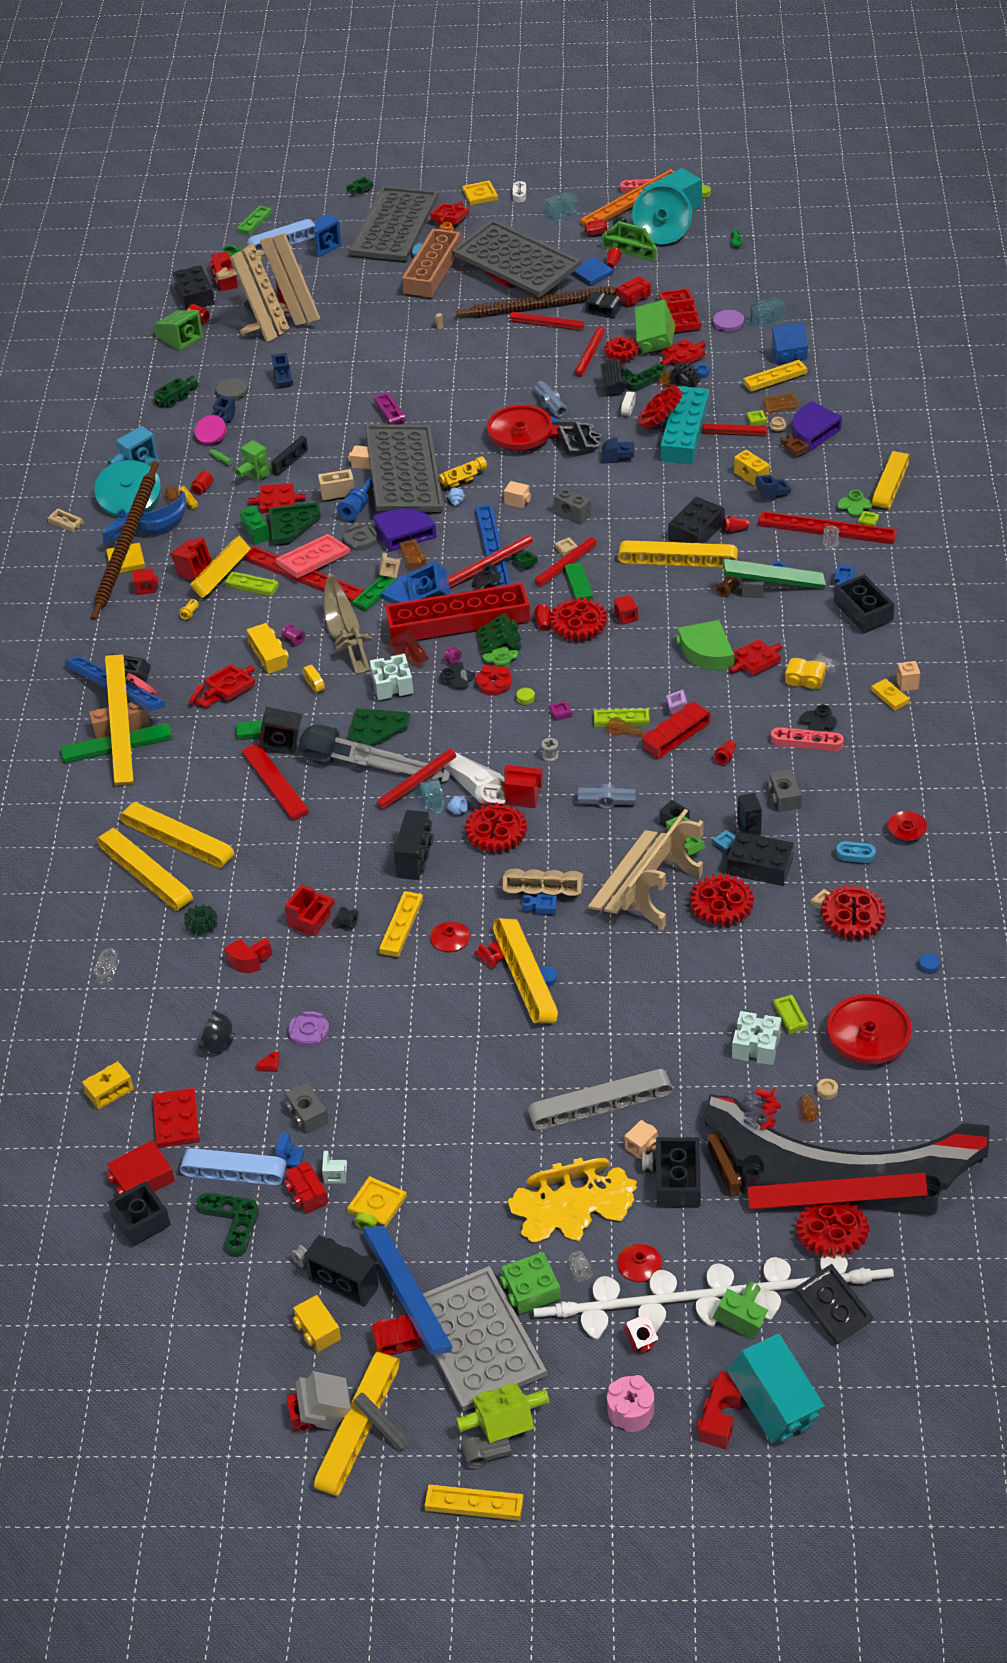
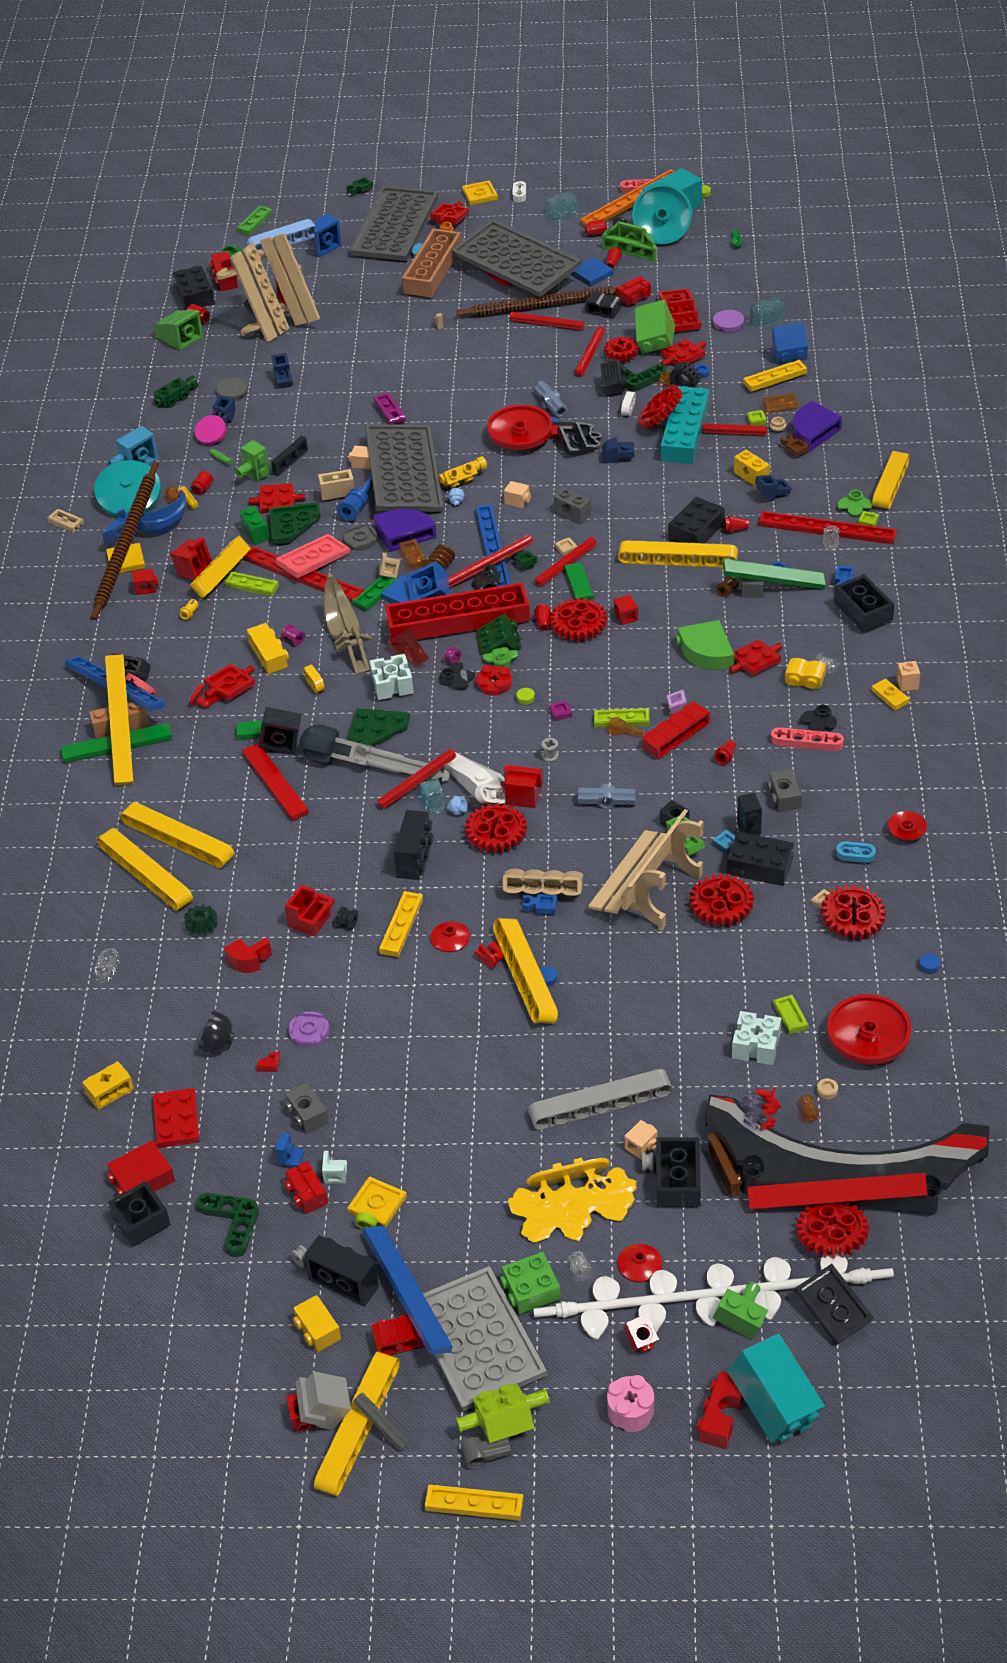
light blue beam [180,1148,287,1185] -> none
none -> reddish brown piece [422,544,455,570]

